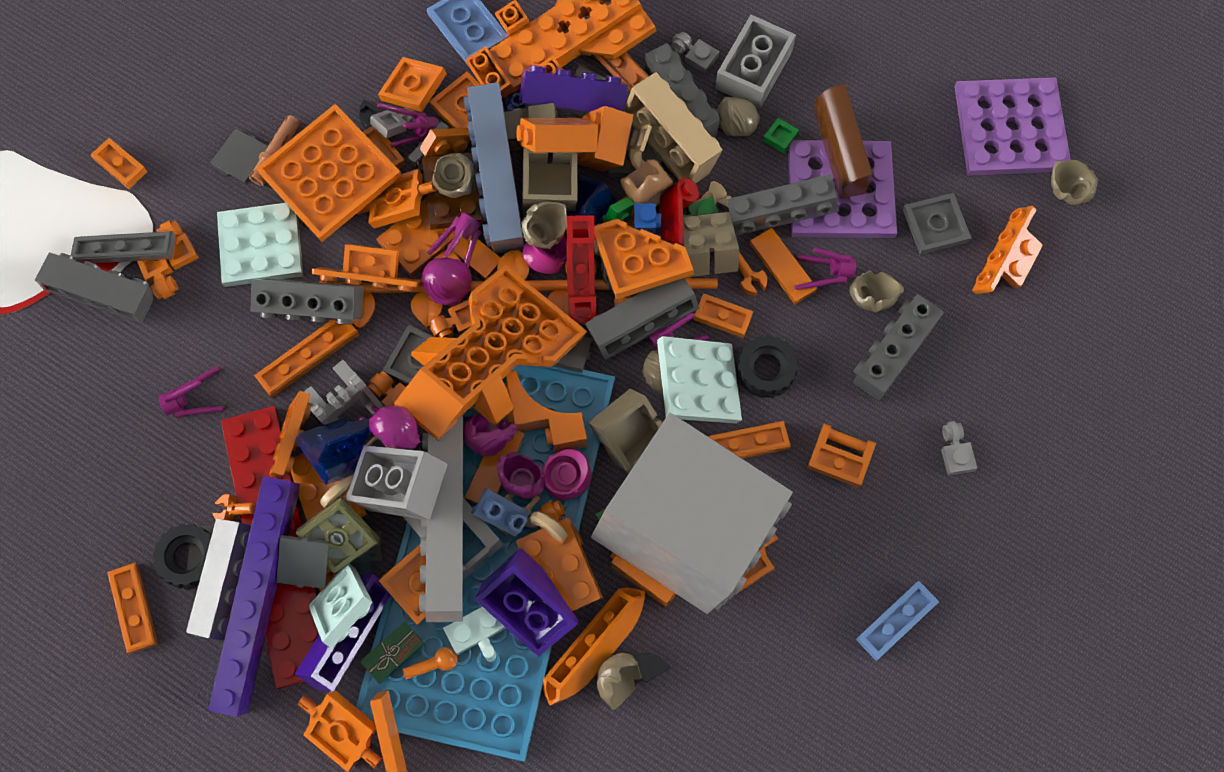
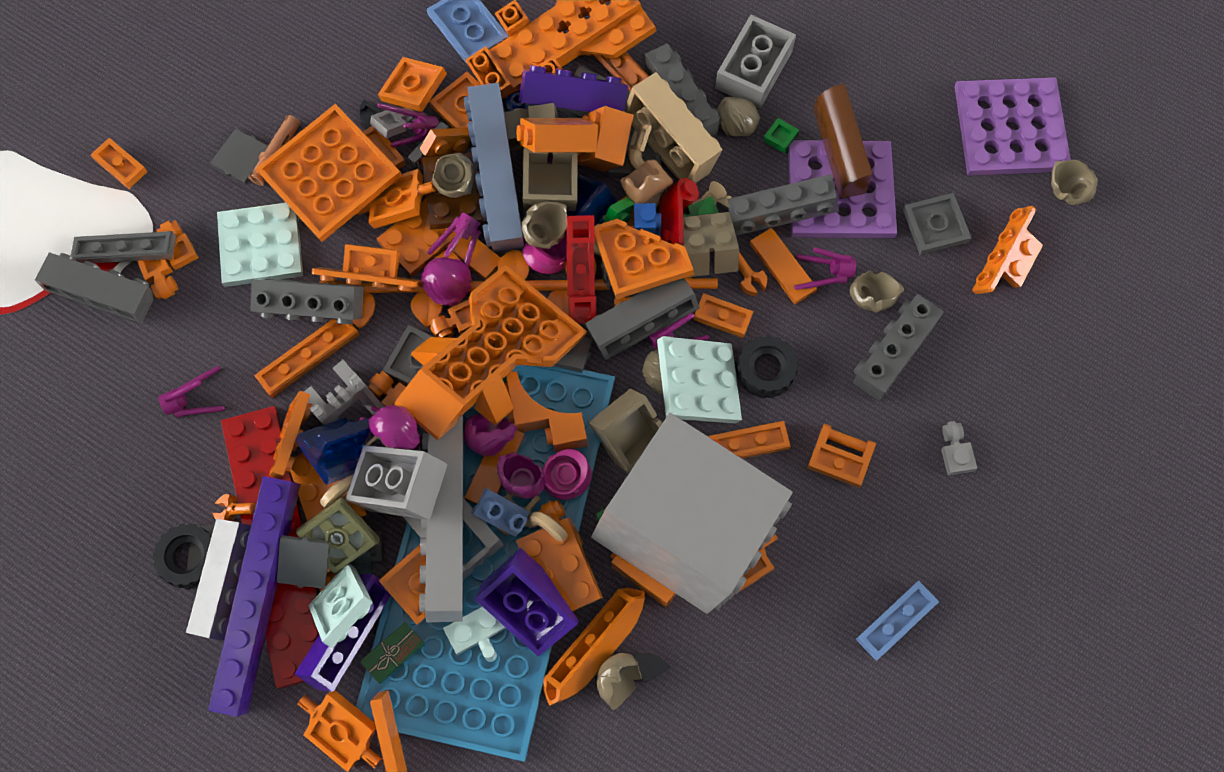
orange tile [107,563,158,654] -> none
orange bar [402,647,458,680] -> none
light grey plate [671,32,720,74] -> none

